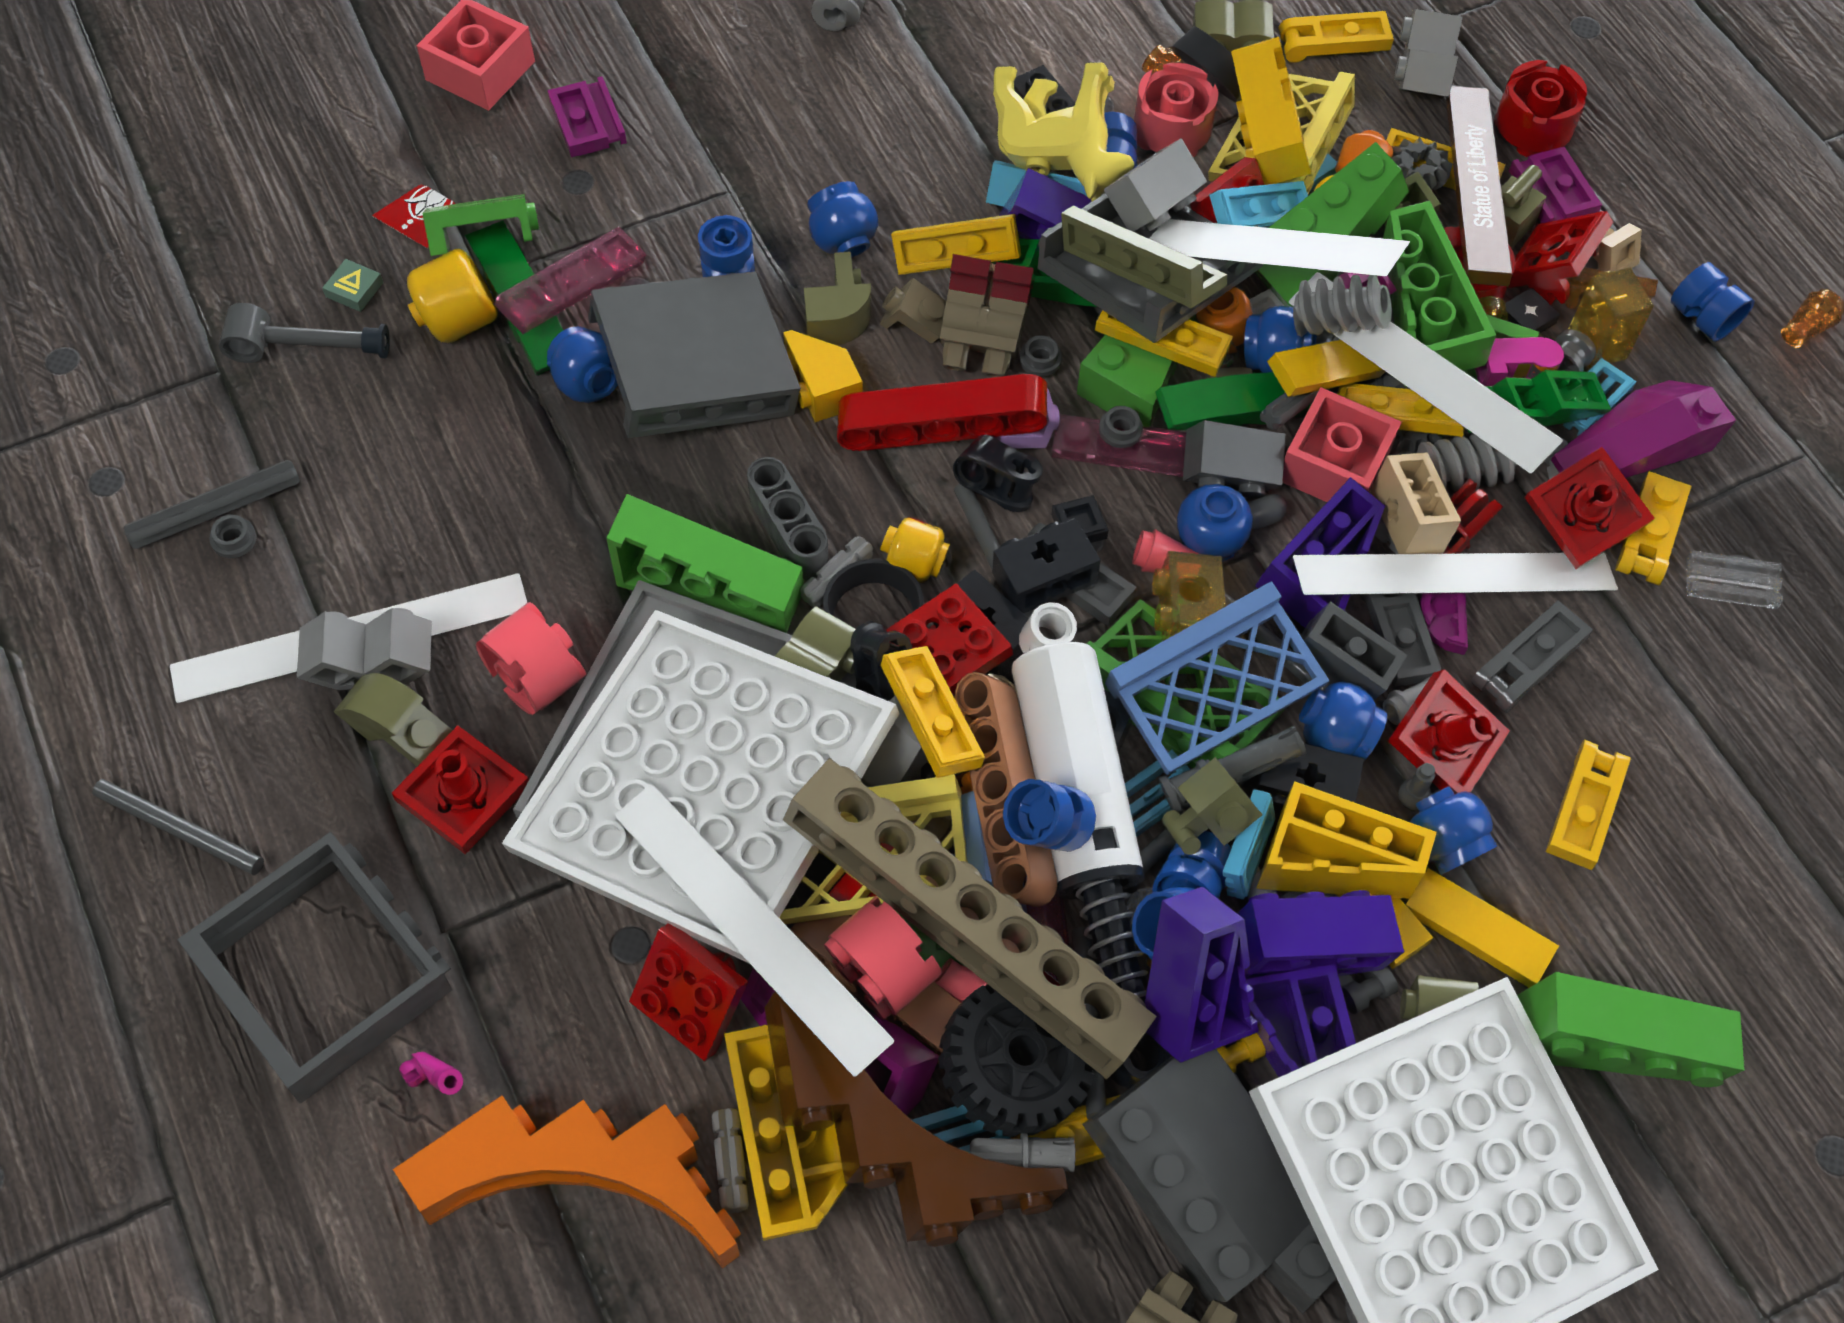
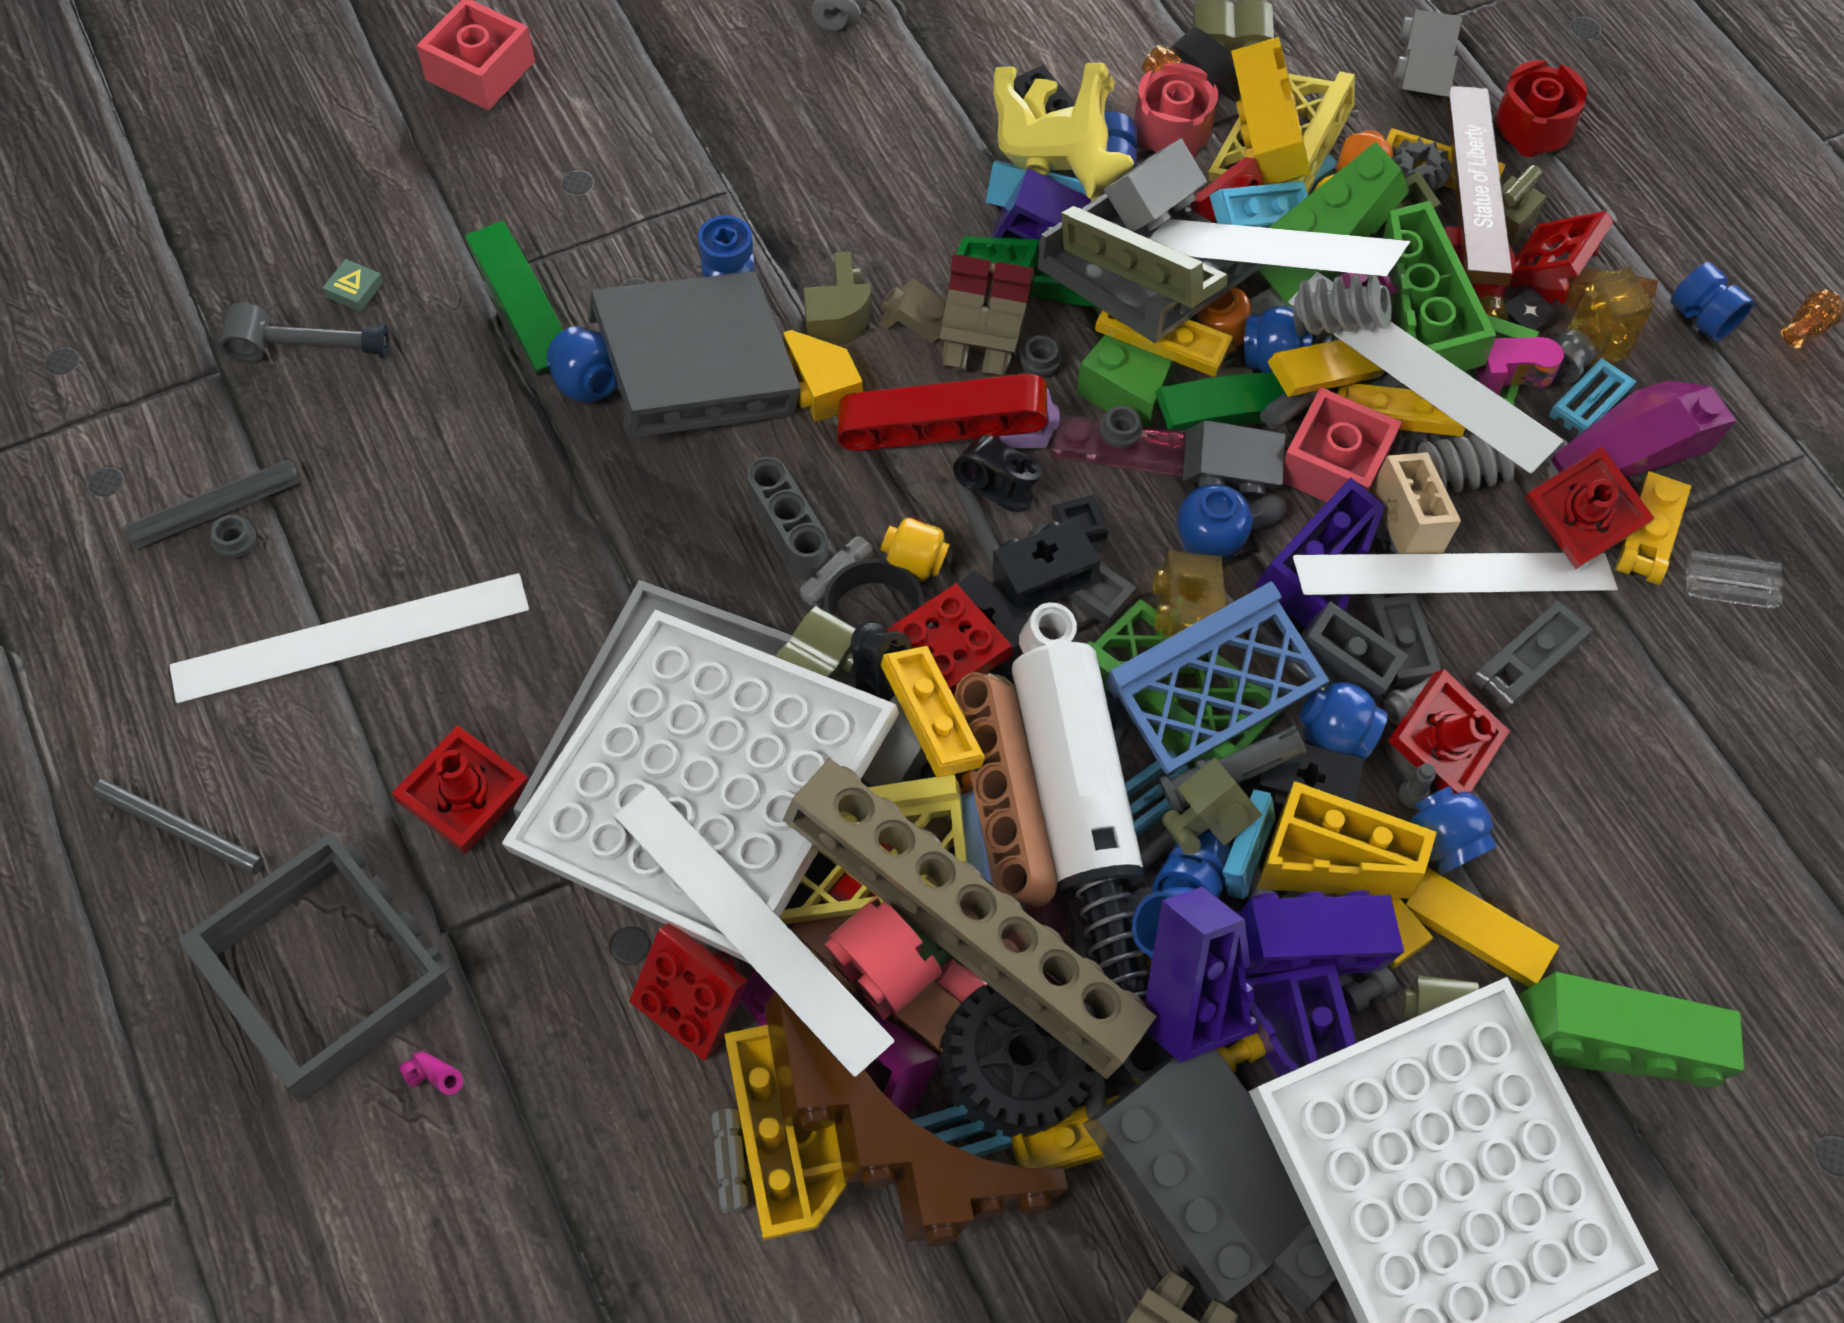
light grey brick [297,608,432,690] -> none
olive brick [334,673,453,766] -> none
red sticker [372,185,455,248] -> none
orange arch [393,1095,741,1268] -> none
yellow head [407,249,498,343] -> none
bright green panel [422,194,539,256] -> none
coral brick [476,602,587,715] -> none
clear pink plate [494,226,647,334] -> none
magenta plate [547,76,627,158] -> none
bright green wedge [606,494,803,633] -> none
blue piece [807,181,878,257] -> none
yellow tile [891,214,1021,275] -> none
light grey axle [970,1133,1076,1172] -> none
blue wheel [1003,779,1096,852] -> none
coral cone [1132,529,1202,578] -> none
yellow plate [1279,11,1394,63] -> none
magenta plate [1419,593,1468,655] -> none
red arm [1443,478,1504,554] -> none
green slope [1467,370,1611,433] -> none
magenta plate [1509,147,1602,223] -> none
yellow plate [1545,739,1631,870] -> none
tan tile [1593,223,1642,281] -> none

